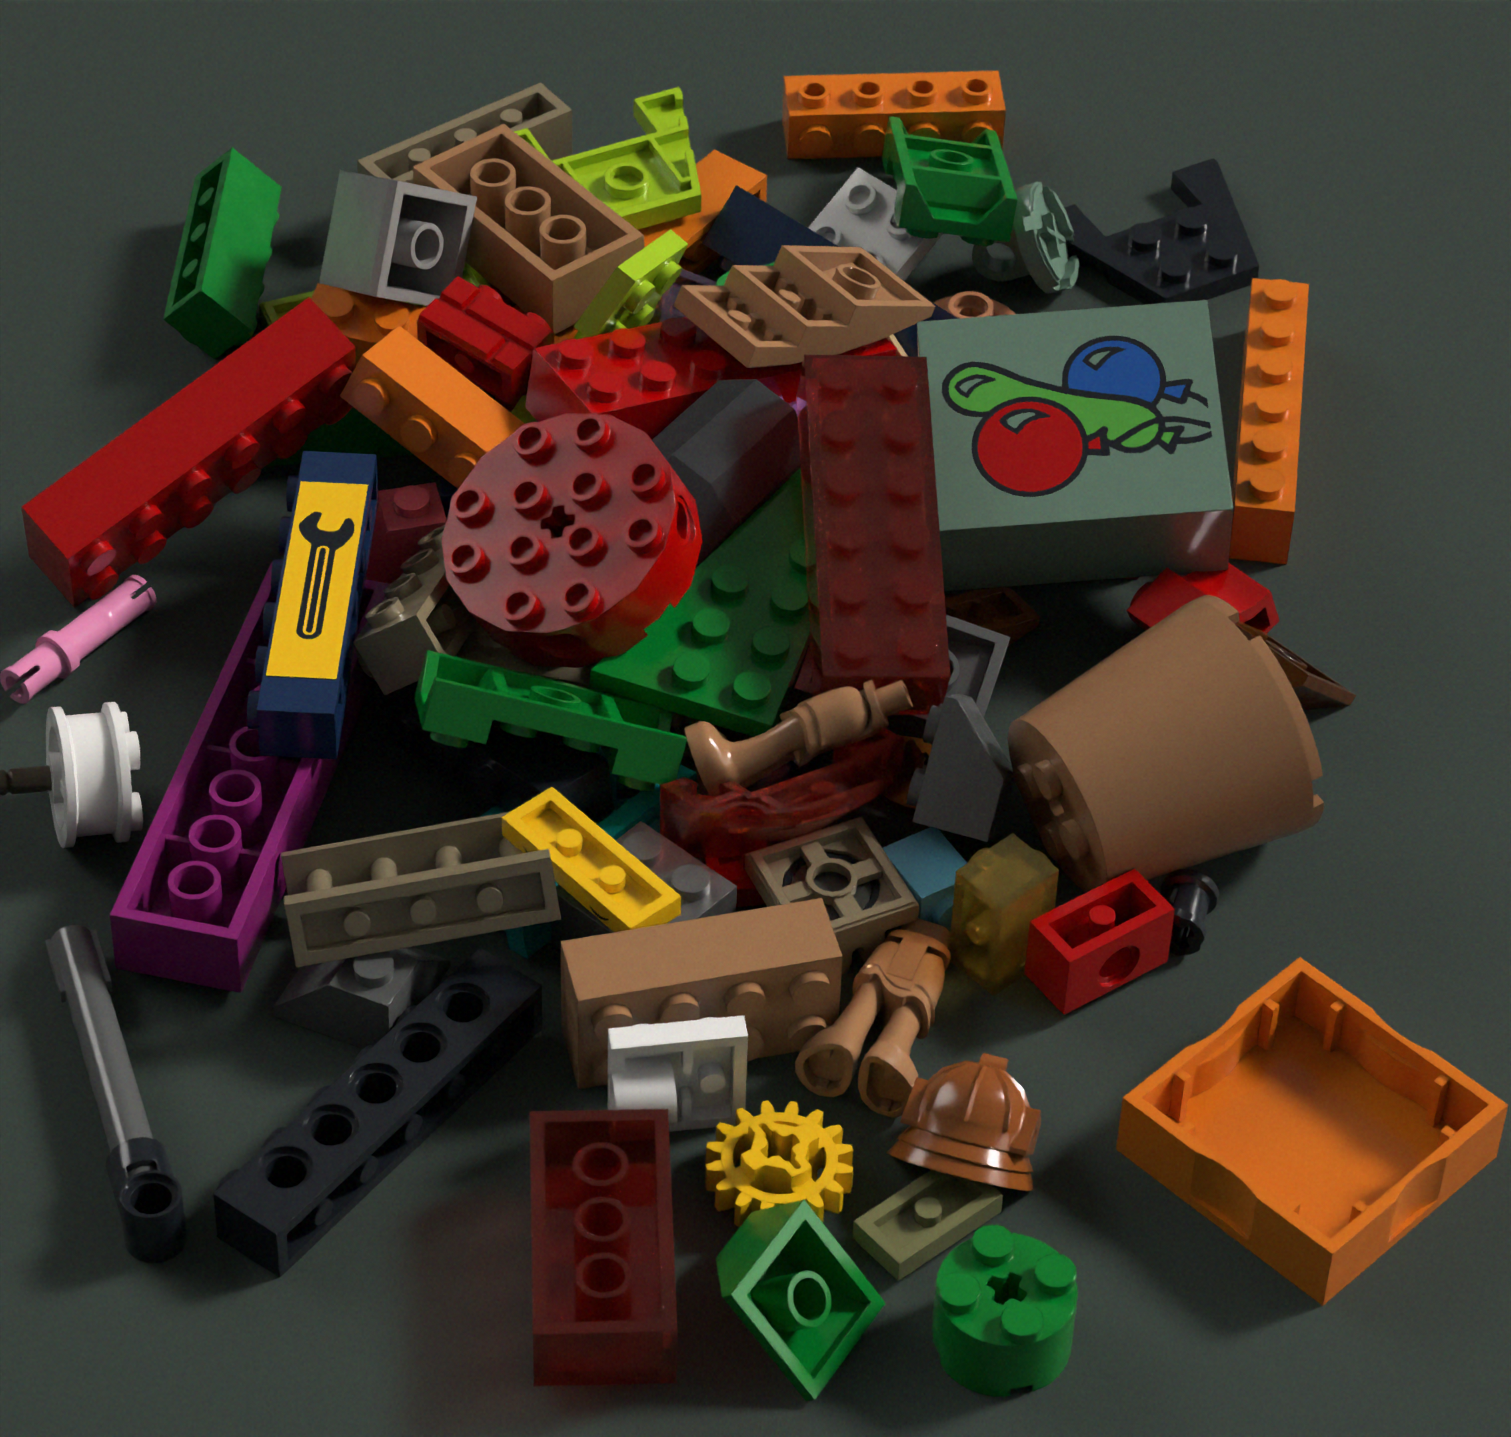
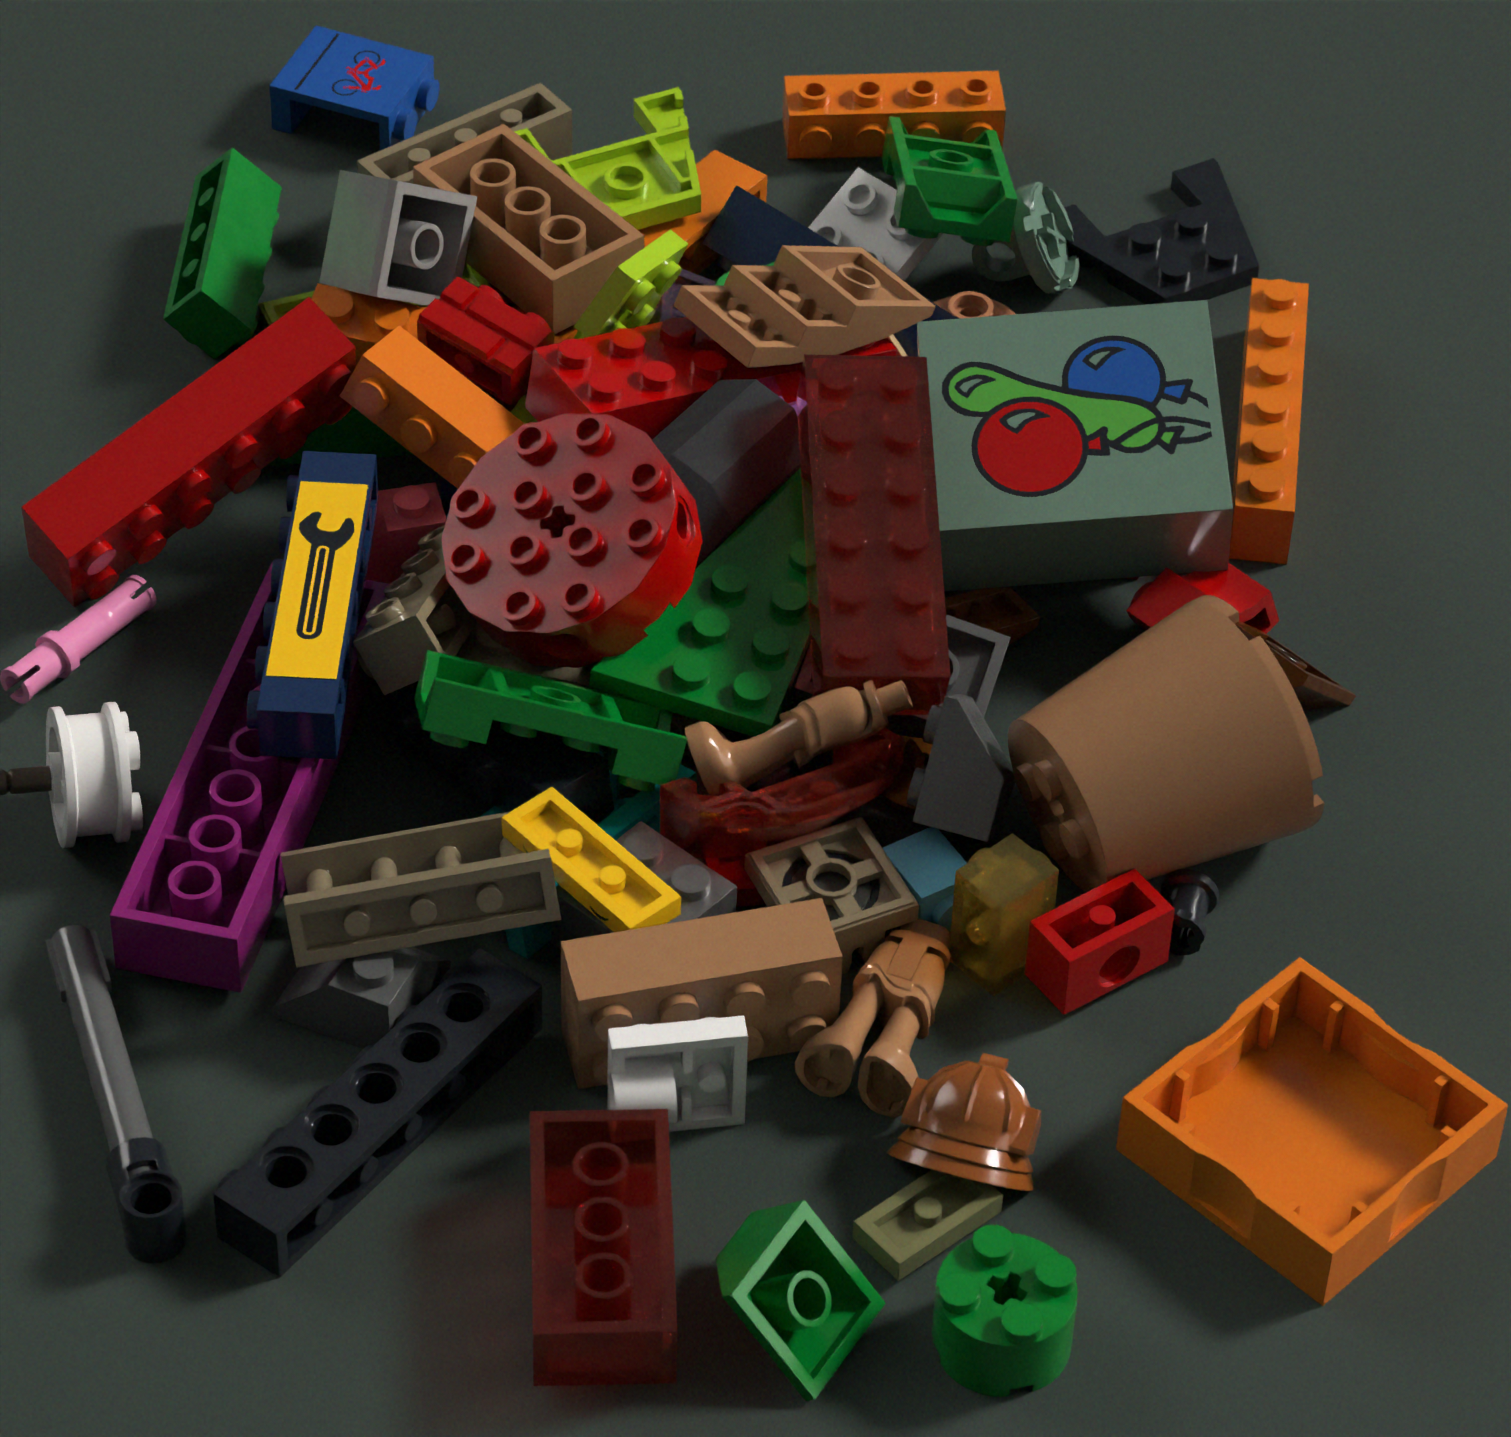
yellow gear [705,1100,853,1227] -> none
none -> blue panel [269,26,440,151]

